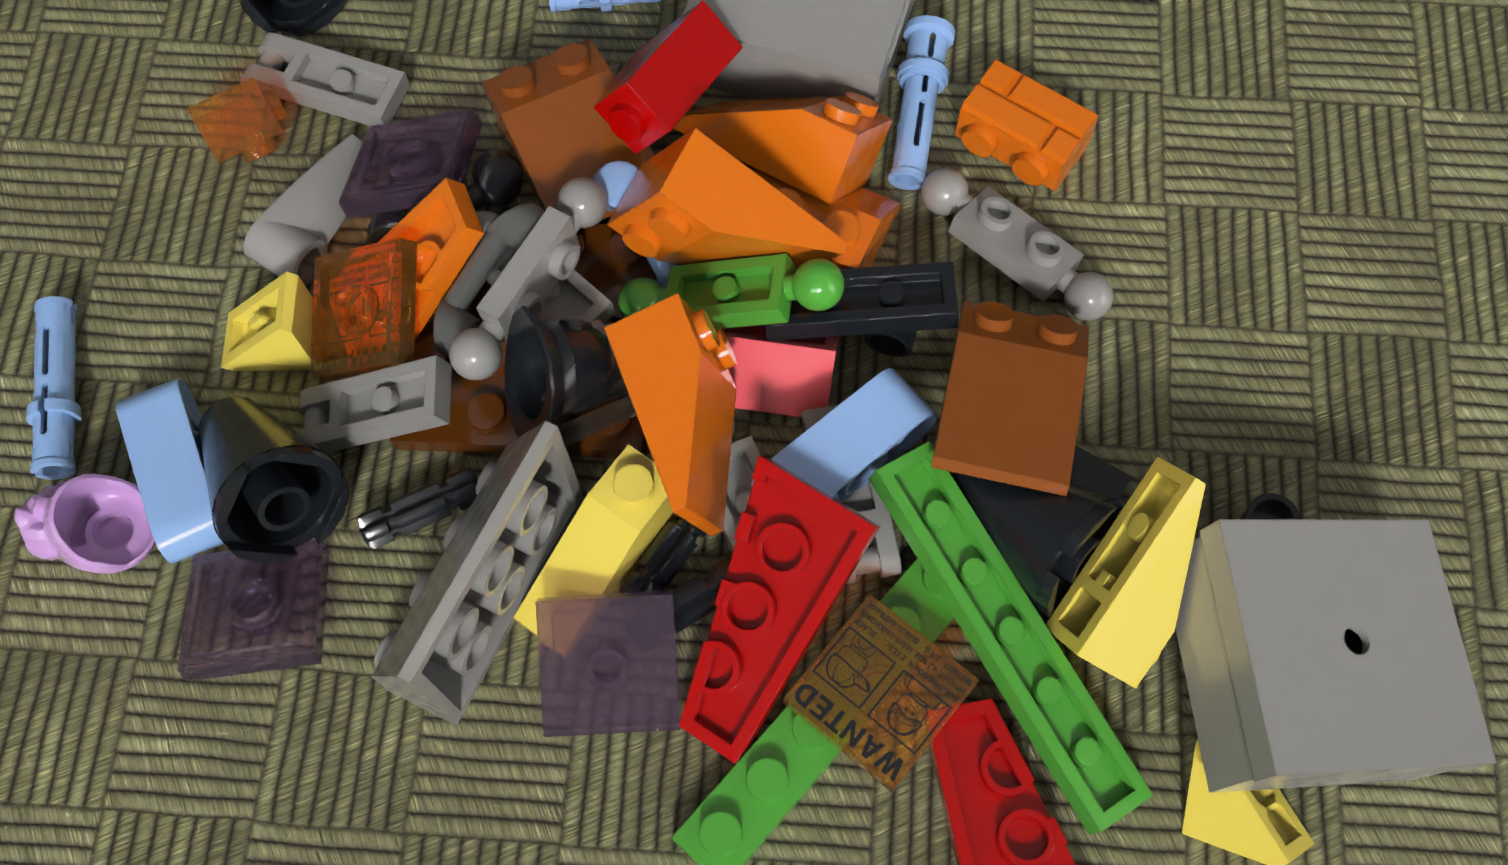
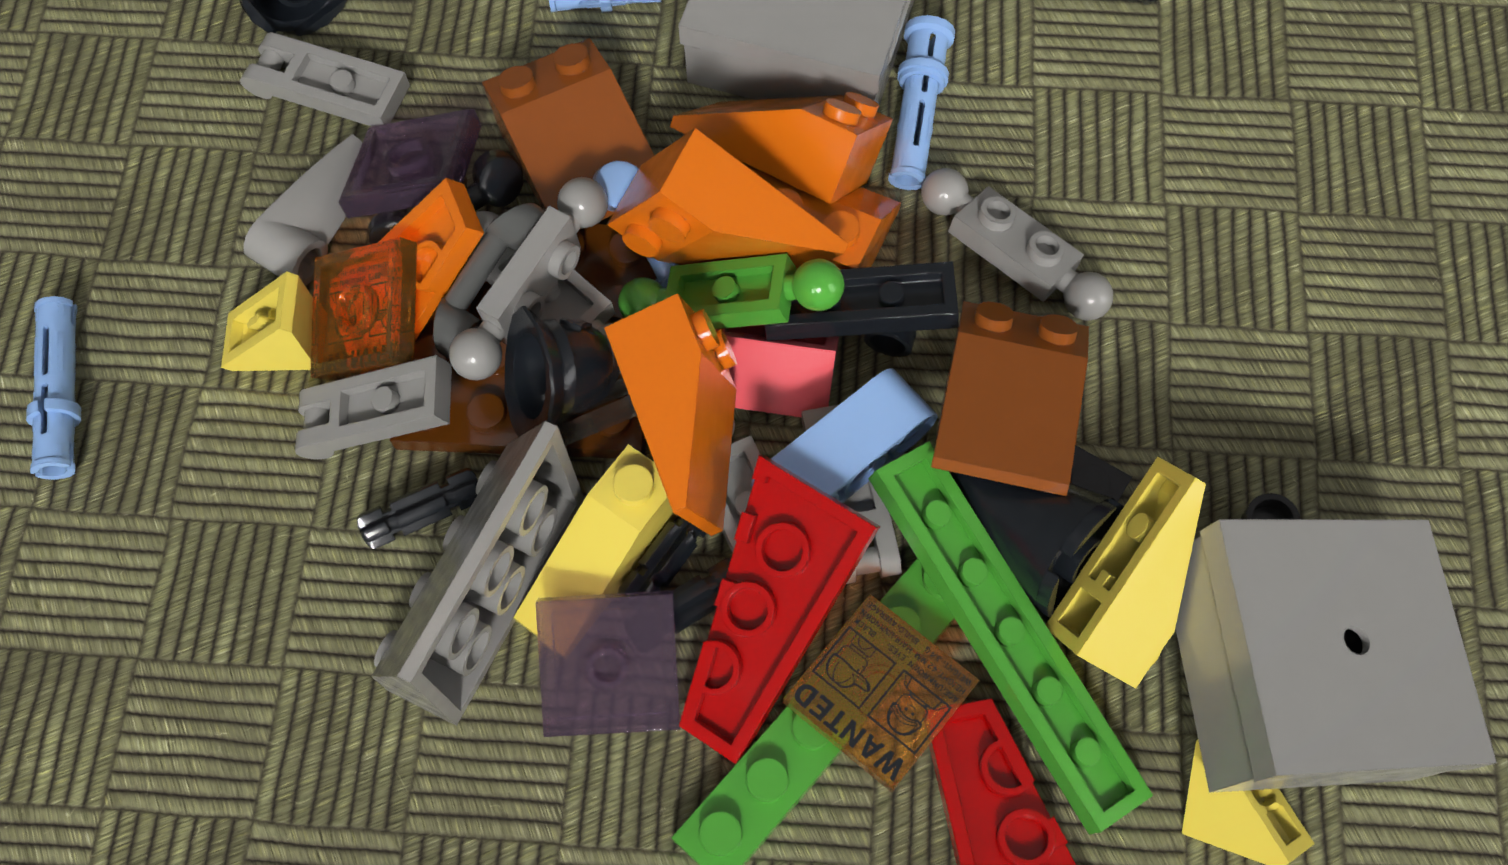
lavender hair [14,474,156,574] -> none
light blue beam [116,377,224,564] -> none
plate [177,540,329,681] -> none
clear orange brick [187,78,288,164] -> none
black cone [199,396,350,564] -> none
red slope [593,0,743,154] -> none
orange brick [955,59,1099,191] -> none

